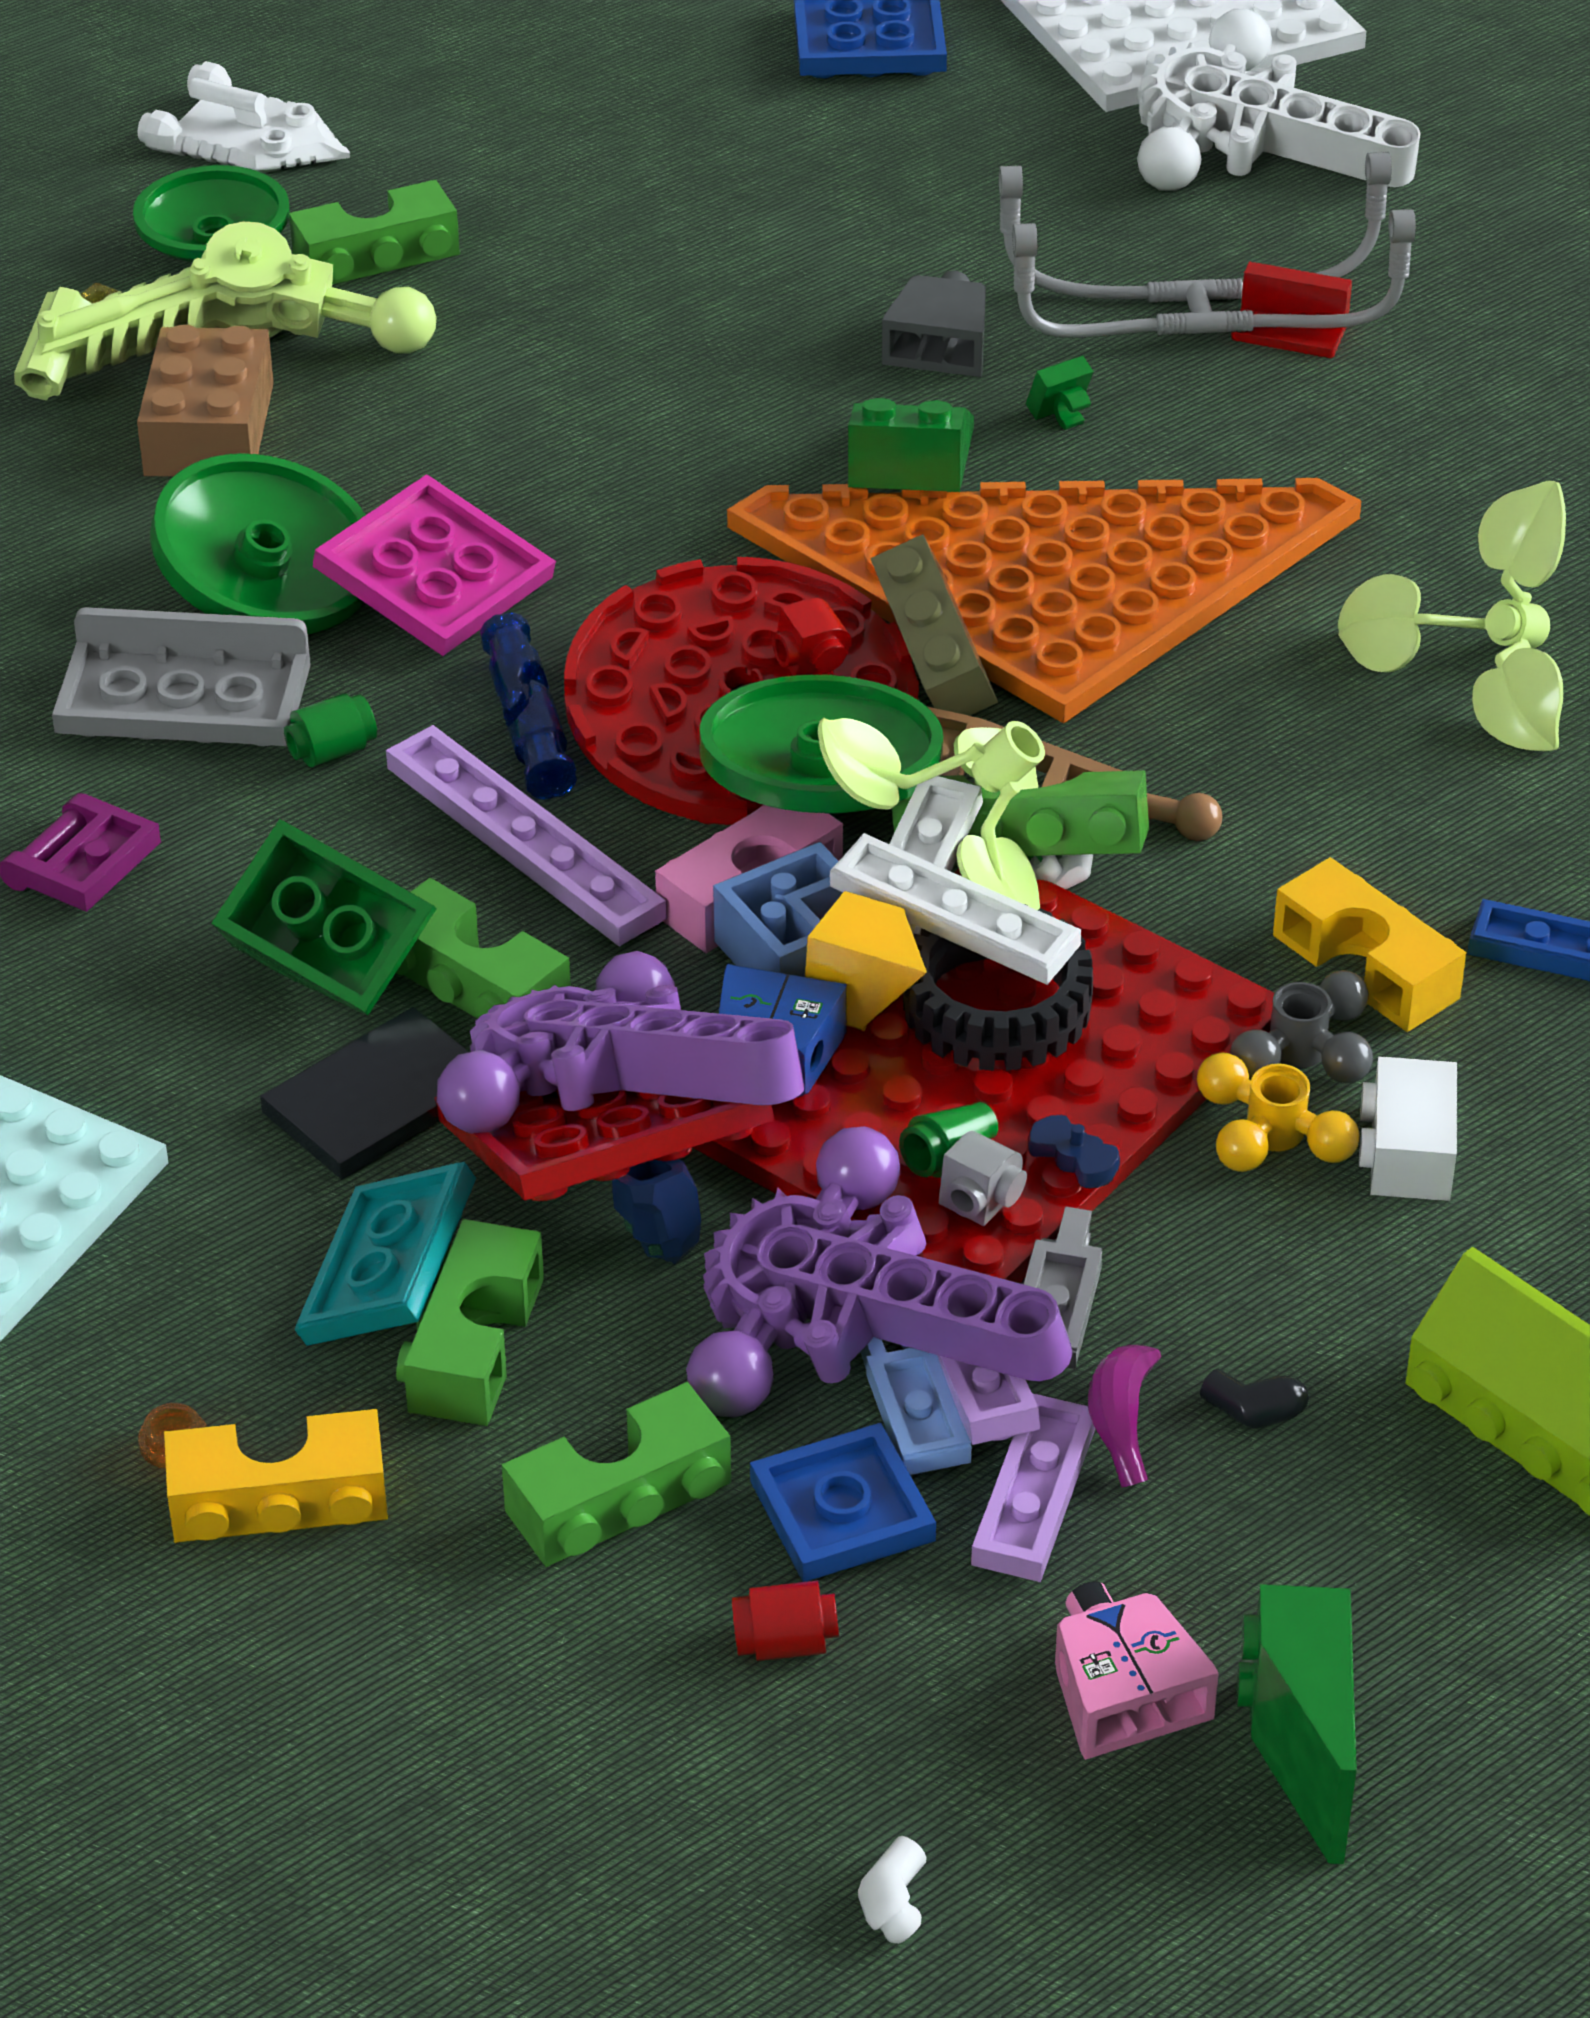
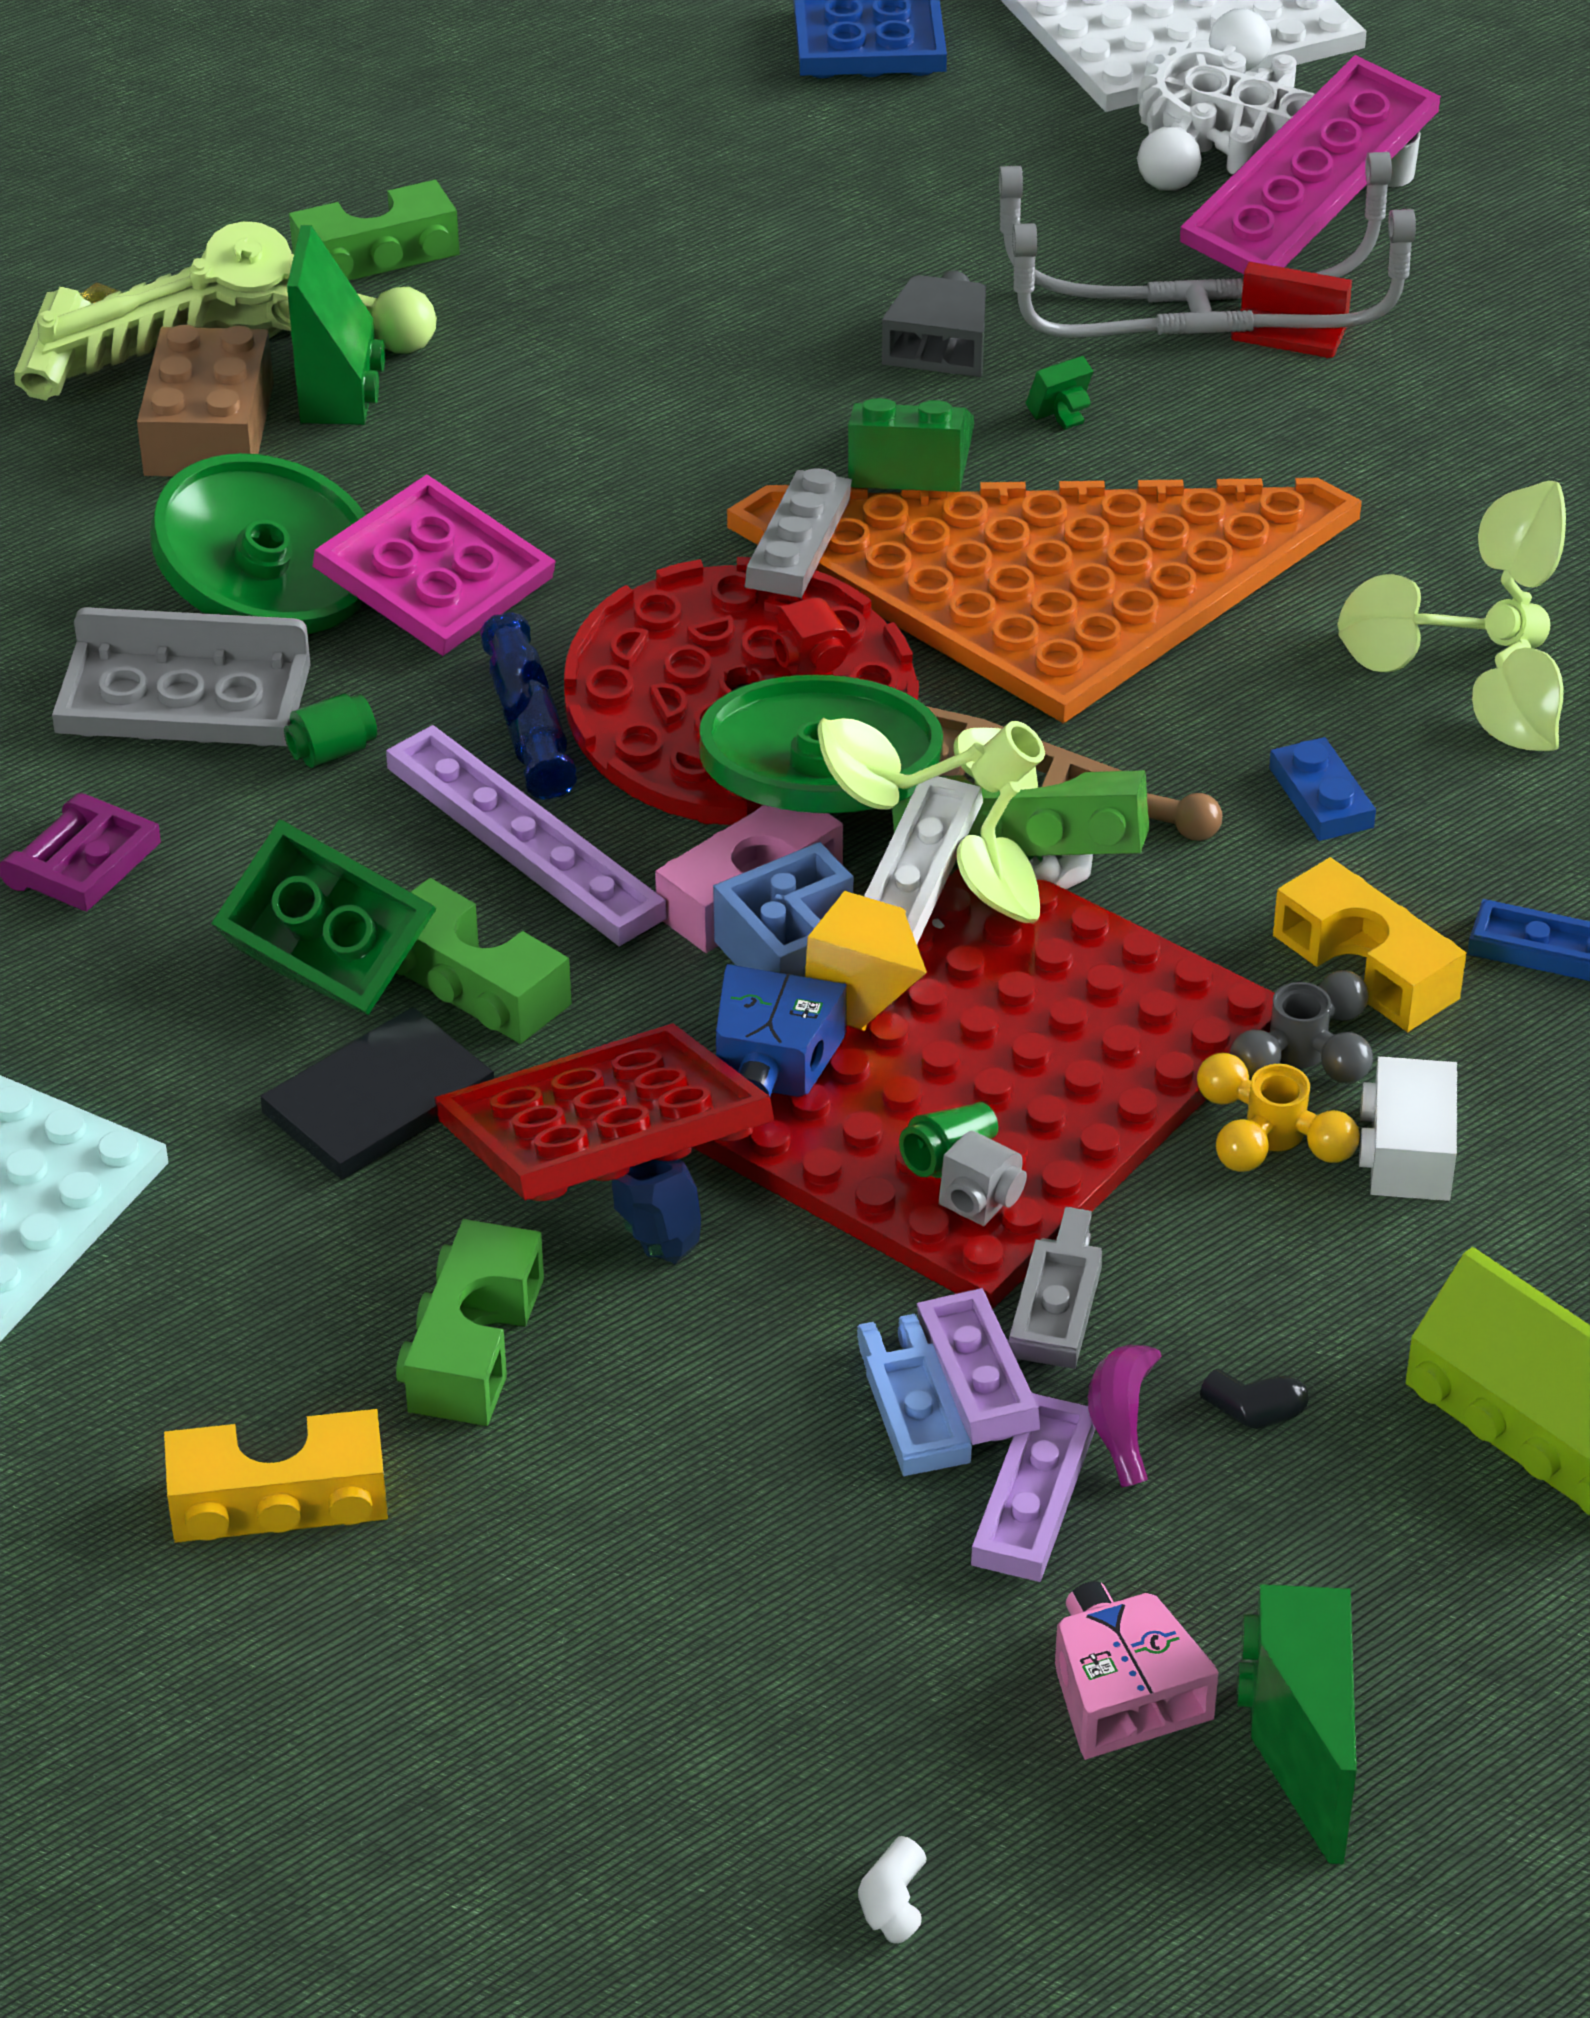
green dish [133,165,290,262] -> none
white shield [138,61,350,173] -> none
clear orange plate [138,1403,207,1469] -> none
teal tile [294,1162,476,1346] -> none
medium lavender piece [437,951,804,1134] -> none
bright green arch [502,1382,731,1567] -> none
medium lavender piece [686,1126,1072,1417] -> none
red brick [732,1580,839,1661] -> none
blue plate [750,1423,936,1582] -> none
white tile [830,833,1081,985] -> none
olive brick [870,534,998,716] -> none
black tyre [903,904,1093,1071] -> none
dark blue piece [1028,1115,1120,1188] -> none
none -> green slope [287,225,385,425]
none -> light grey plate [745,468,852,598]
none -> dark pink plate [1180,55,1441,274]
none -> blue plate [1269,737,1376,841]

